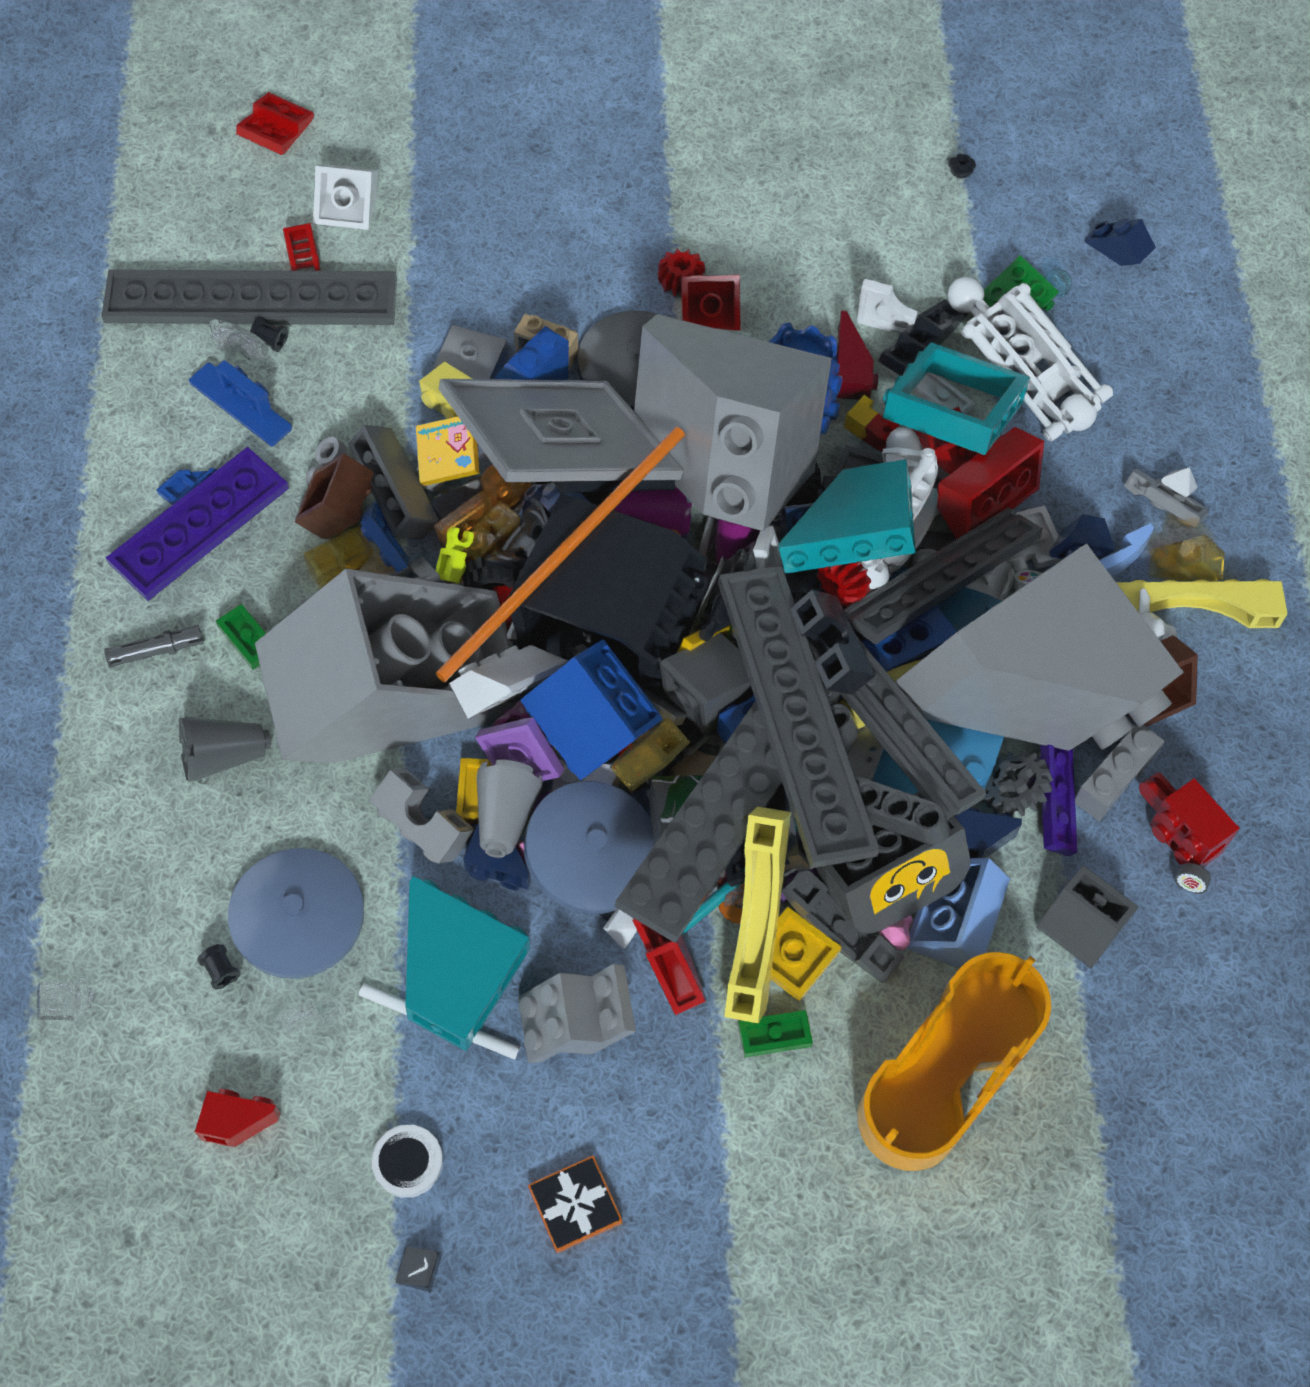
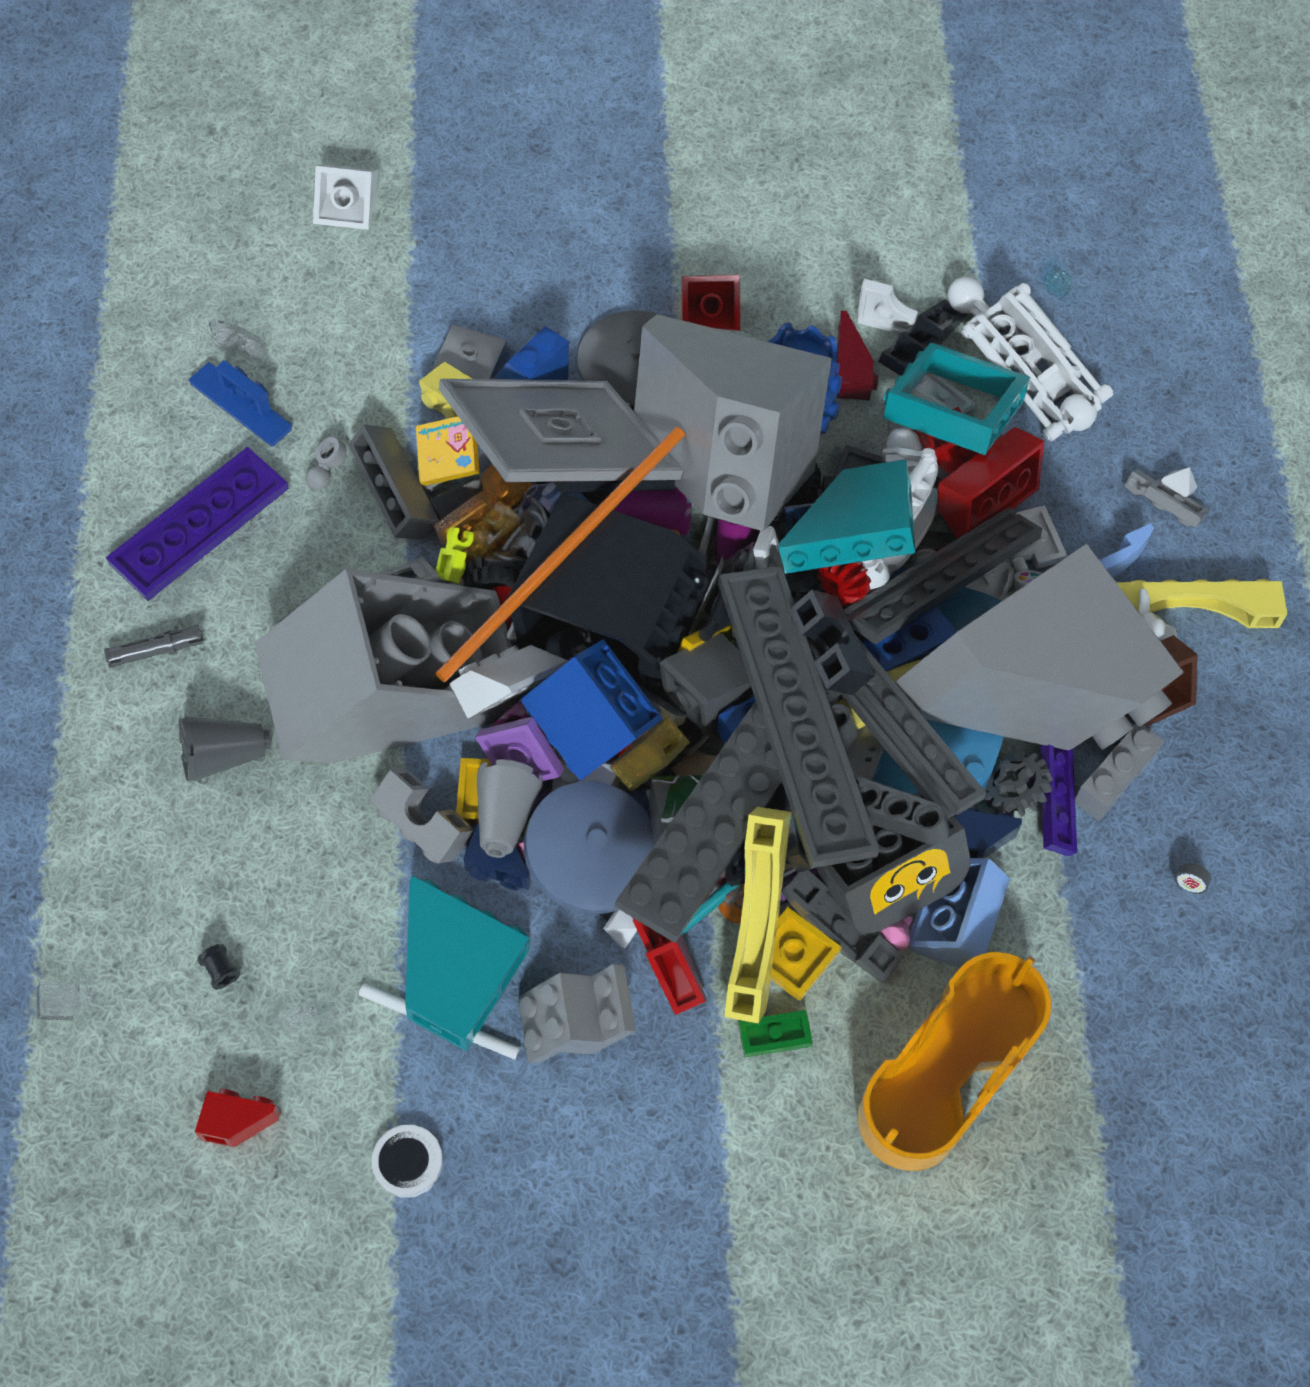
dark grey plate [101,270,397,325] -> none
blue tile [156,468,217,505] -> none
green plate [215,604,266,670] -> none
sand blue dish [228,848,364,979] -> none
red slope [236,92,314,155] -> none
black bush [249,317,288,352] -> none
red slope [282,223,321,271] -> none
copper piece [294,453,374,539] -> none
clear yellow slope [303,526,374,590] -> none
blue plate [360,501,409,573] -> none
black slope [396,1247,442,1293] -> none
tan window [514,314,579,369] -> none
black tile [528,1156,623,1254] -> none
red gear [657,248,706,297] -> none
leg [844,395,900,452] -> none
black plate [948,154,976,179] -> none
green hinge [983,255,1059,312] -> none
dark grey slope [1036,865,1139,969] -> none
dark blue slope [1049,514,1115,560] -> none
dark blue slope [1084,218,1156,266] -> none
red brick [1139,772,1240,867] -> none
clear yellow slope [1149,535,1225,582] -> none

